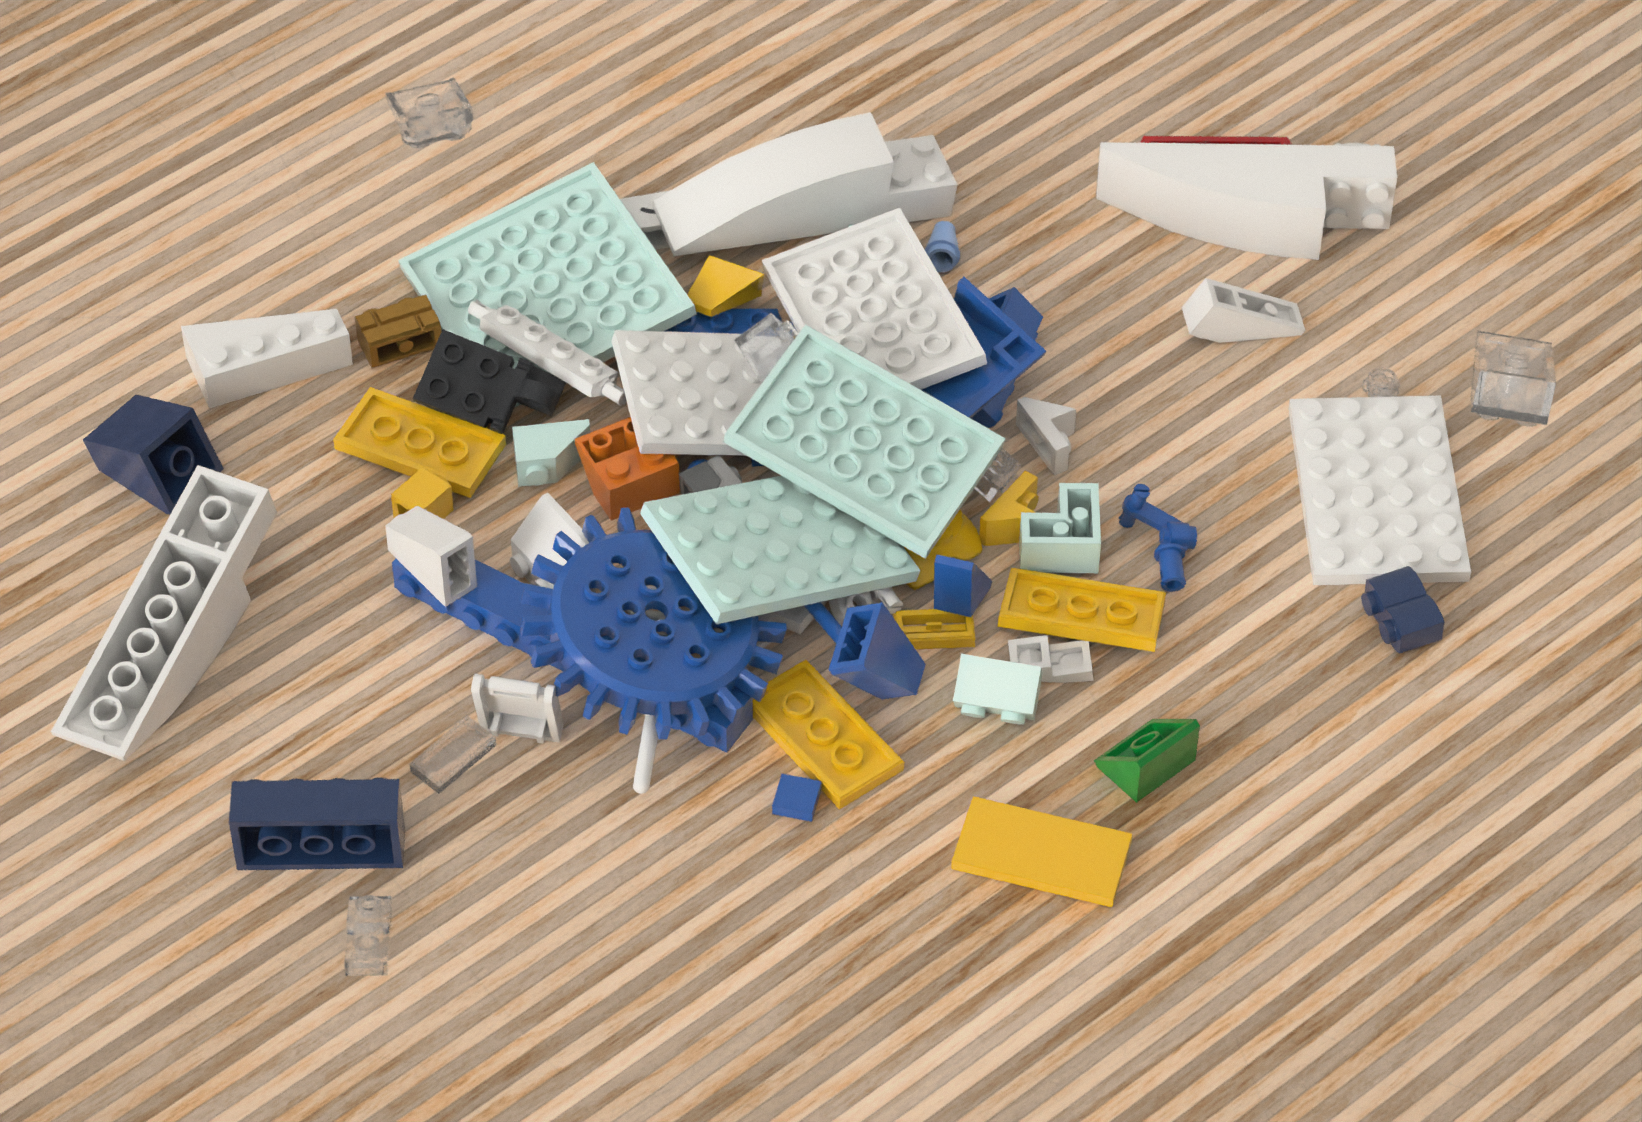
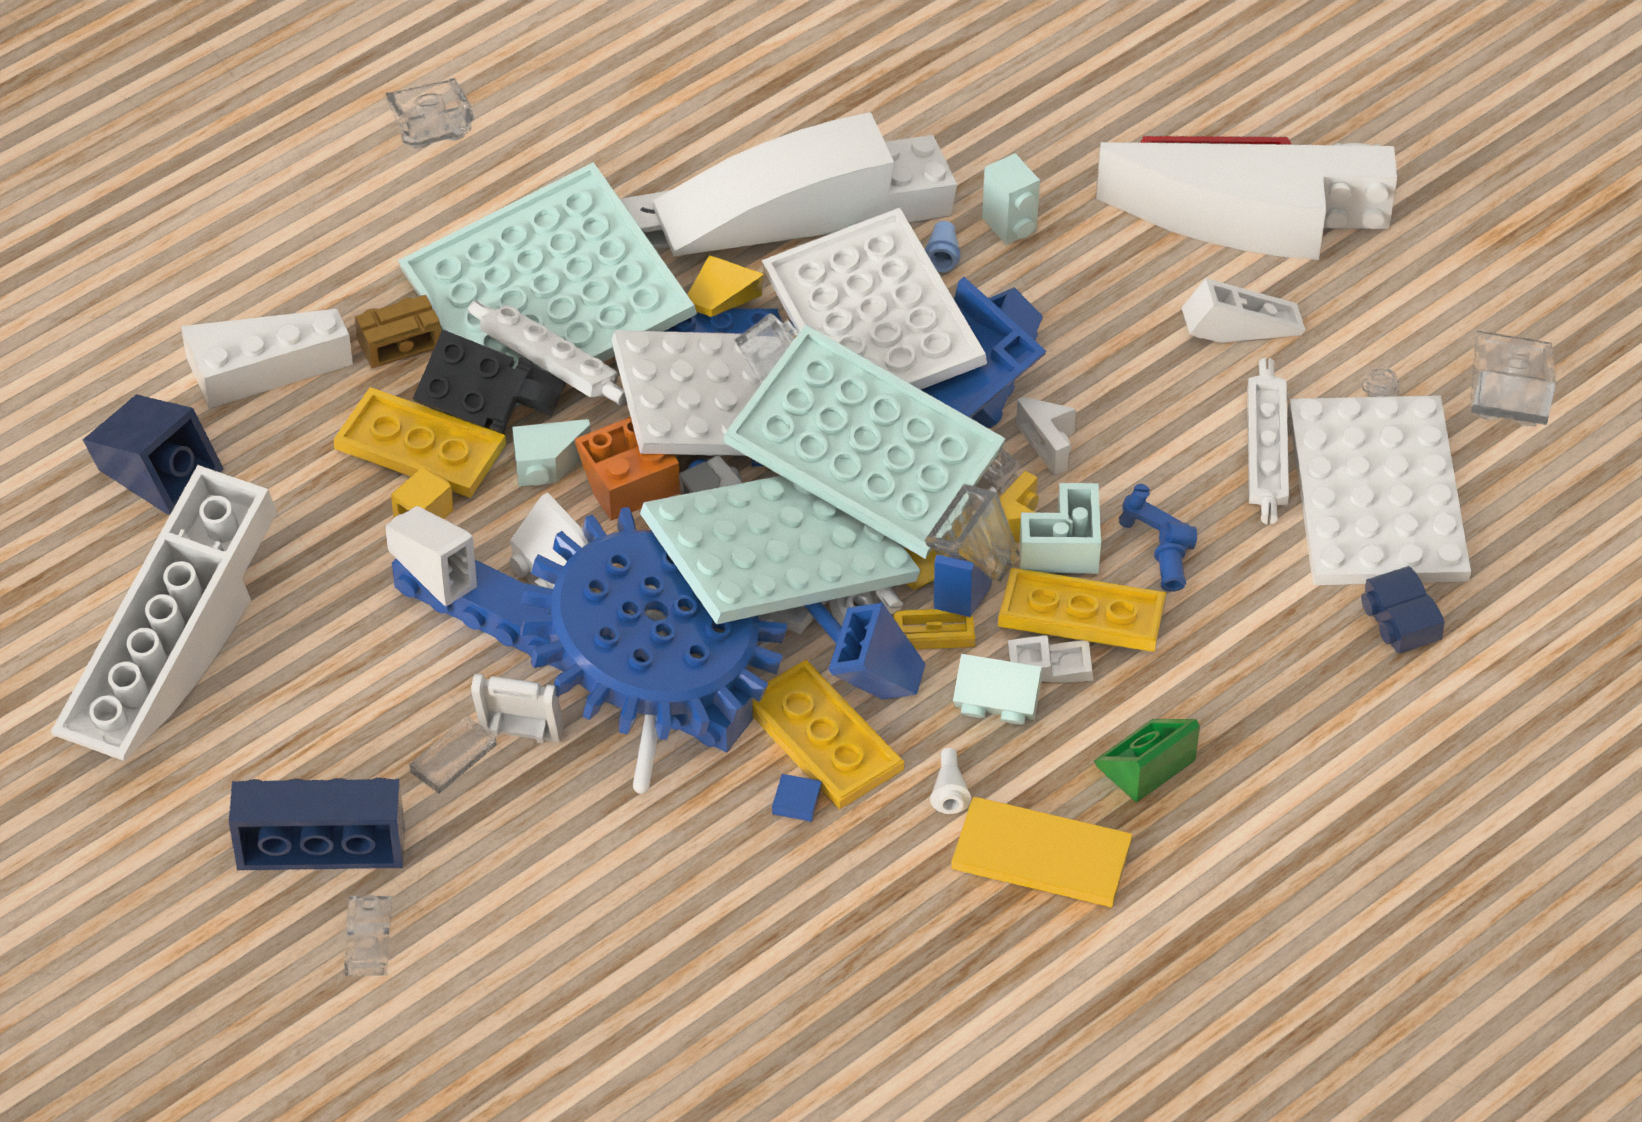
none -> clear slope [924,484,1020,583]
none -> white cone [930,748,971,814]
none -> light aqua brick [982,153,1040,245]
none -> white plate [1247,358,1289,524]

